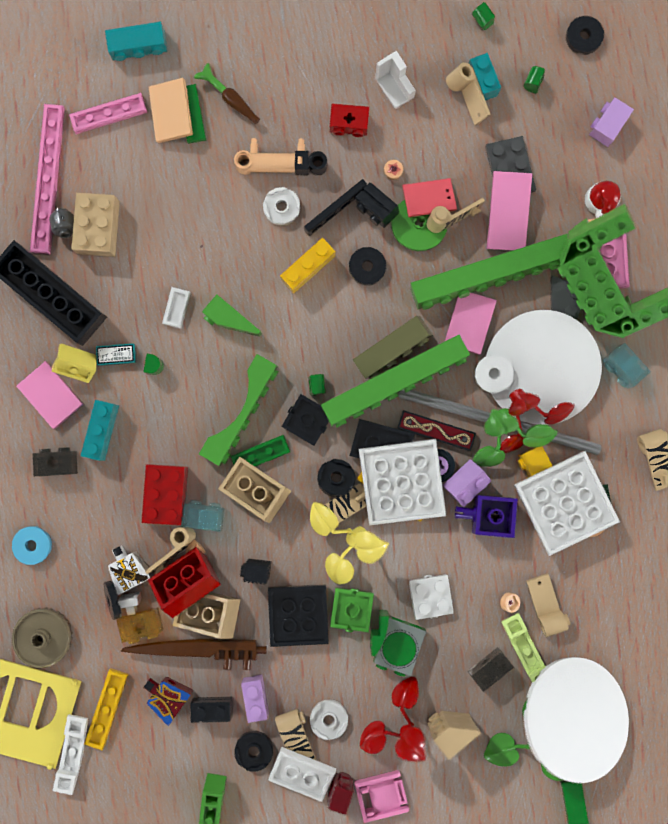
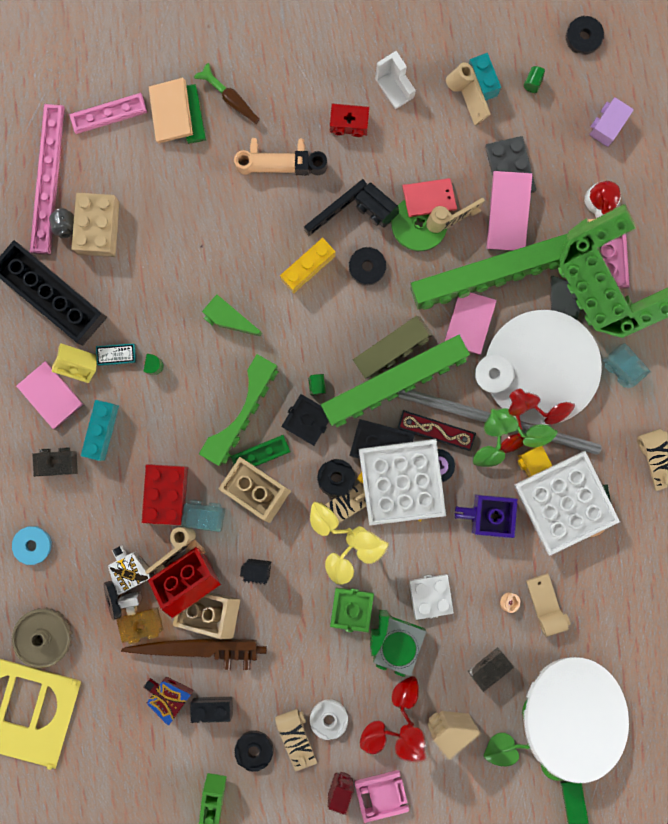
white slope [53,714,88,795] -> none
yellow tile [84,668,129,750] -> none
teal brick [105,21,168,61] -> none
white tile [162,287,191,329] -> none
lavender brick [241,675,269,723] -> none
white tile [263,187,301,226] -> none
black plate [268,584,329,647] -> none
white tile [268,747,336,802] -> none
light nougat tile [384,160,403,180] -> none
lavender brick [442,459,491,507] -> none
green brick [472,2,495,30] -> none
yellowish green slope [501,613,546,682] -> none

